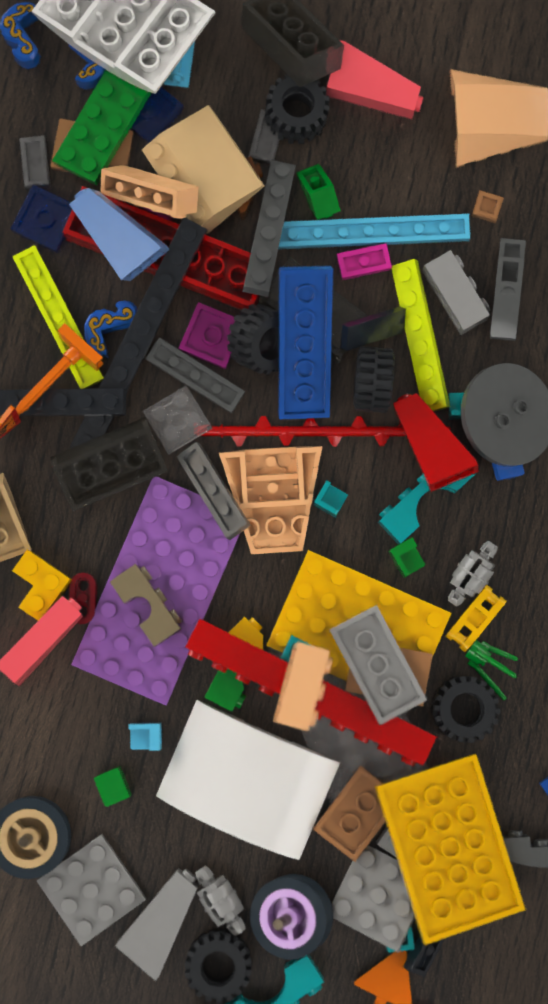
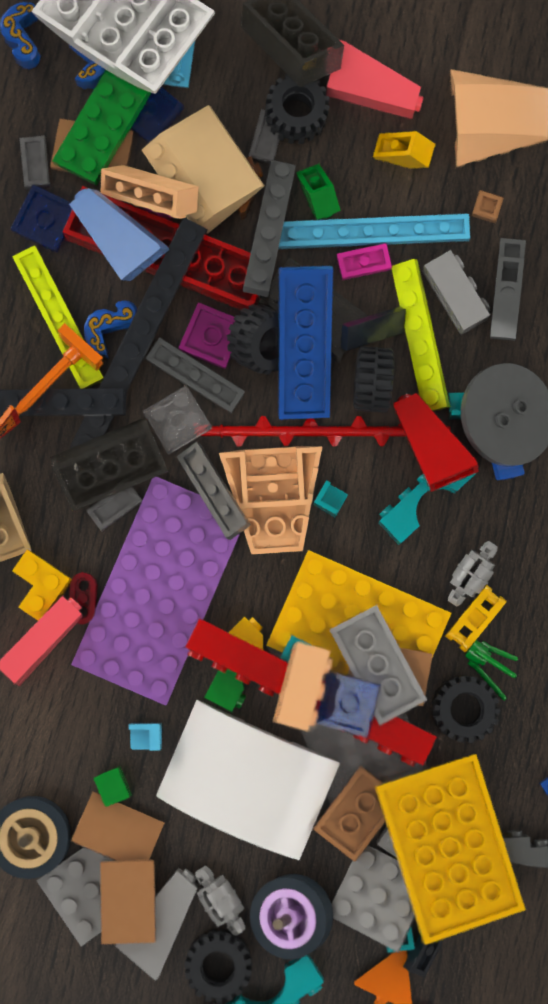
dark tan arch [110,564,182,647] -> none
green panel [388,537,425,578] -> none
none -> medium nougat tile [71,792,164,861]
none -> flat silver tile [86,480,143,531]
none -> medium nougat tile [100,860,156,944]
none -> clear blue plate [316,670,381,738]
none -> yellow slope [373,131,435,168]

